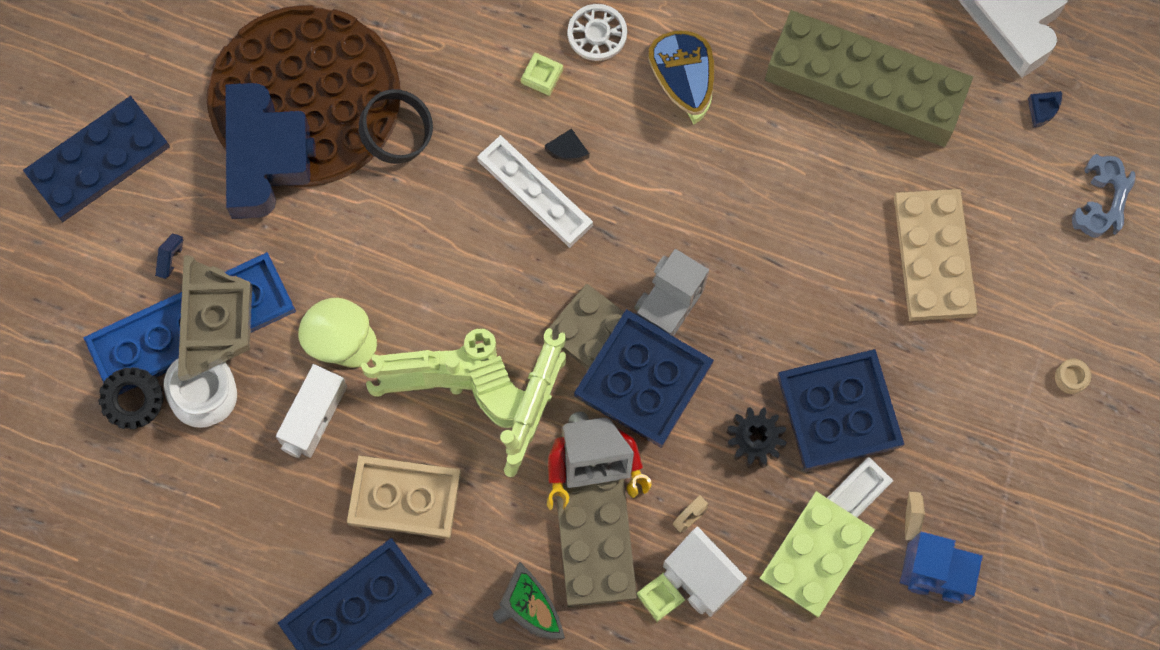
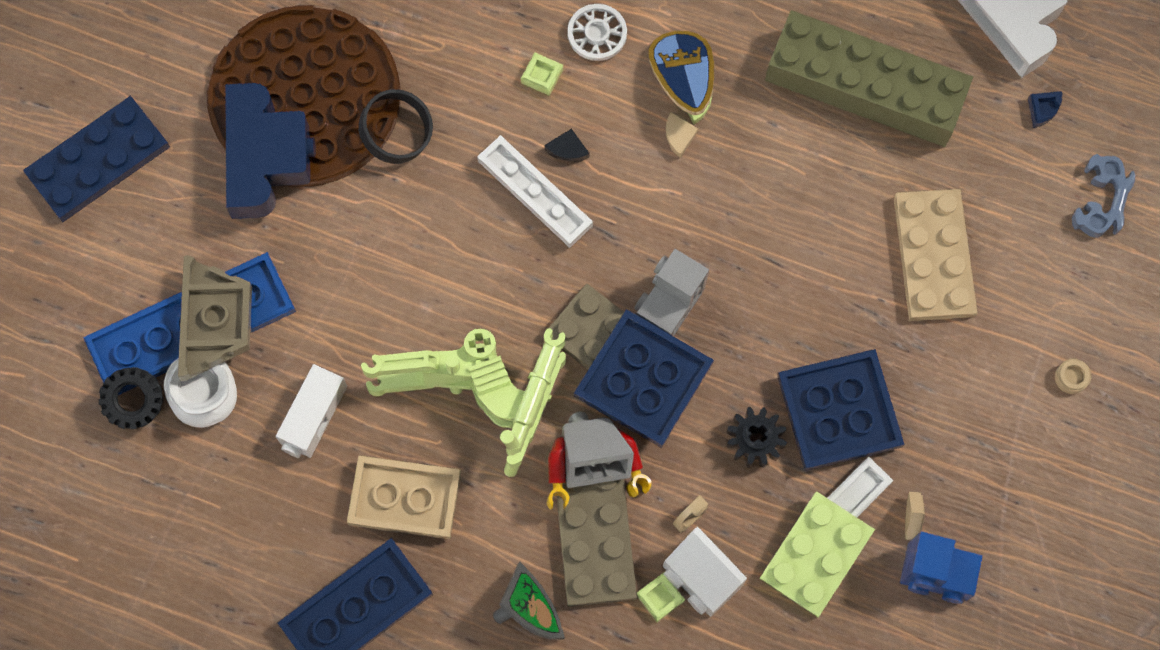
dark blue tile [155,233,184,279] -> none
yellowish green piece [298,298,377,368] -> none
none -> tan tile [666,113,698,158]

